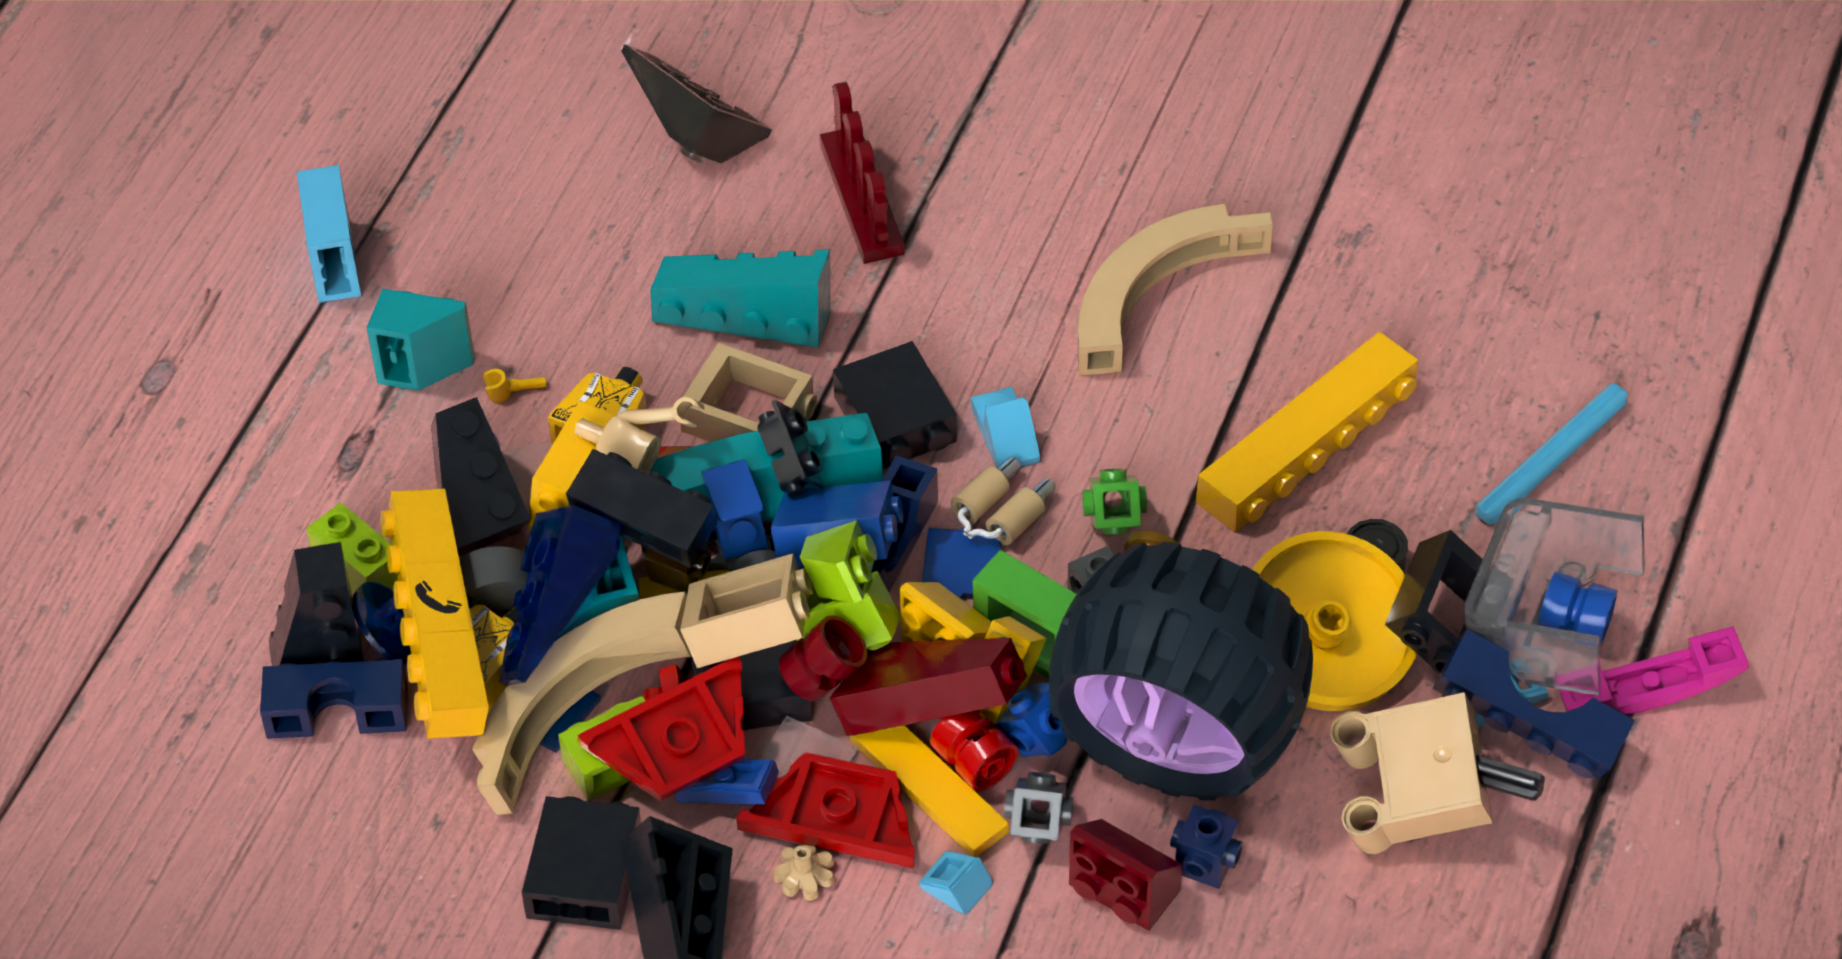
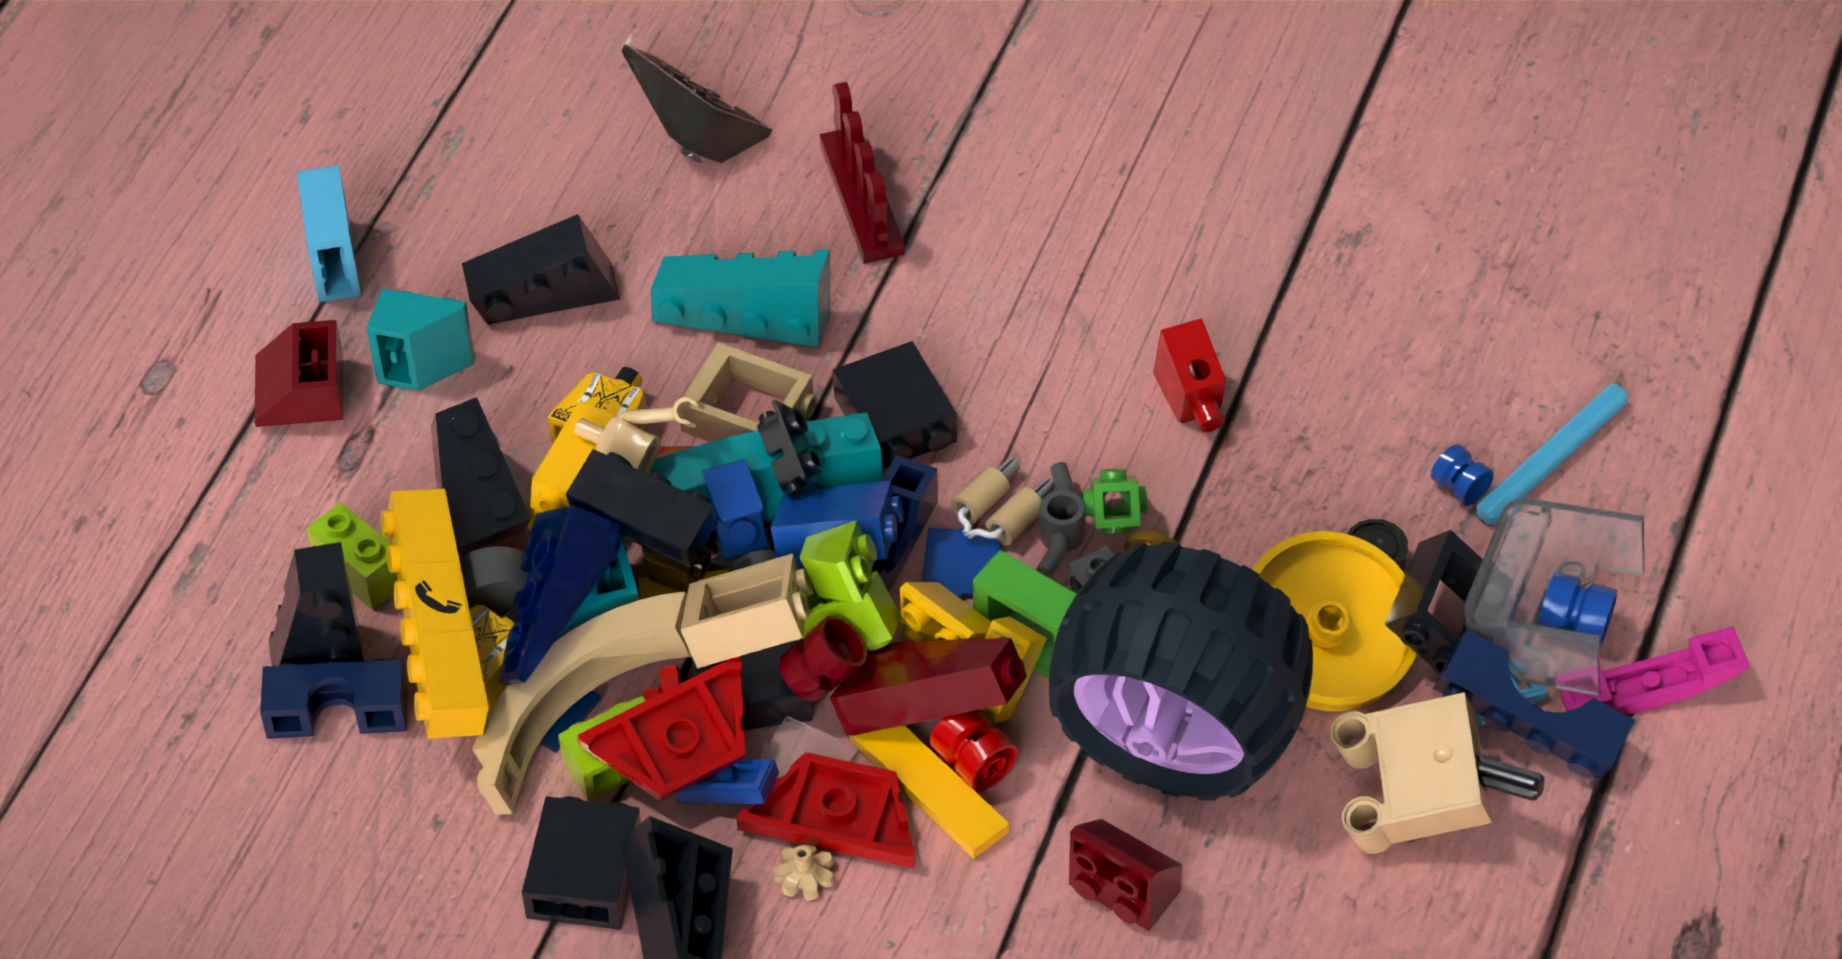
clear blue piece [352,582,411,664] -> none
yellow hand [483,368,546,403] -> none
medium azure slope [918,851,993,914] -> none
medium azure slope [971,387,1040,469] -> none
blue brick [997,683,1067,757] -> none
dark grey brick [1004,772,1074,844] -> none
tan arch [1077,204,1273,376] -> none
dark blue brick [1170,805,1243,889] -> none
yellow brick [1196,331,1418,532] -> none
none -> dark red slope [254,320,343,427]
none -> black wedge [462,214,620,325]
none -> dark grey piece [1036,462,1085,579]
none -> red torso [1153,318,1226,432]
none -> blue wheel [1431,444,1494,506]

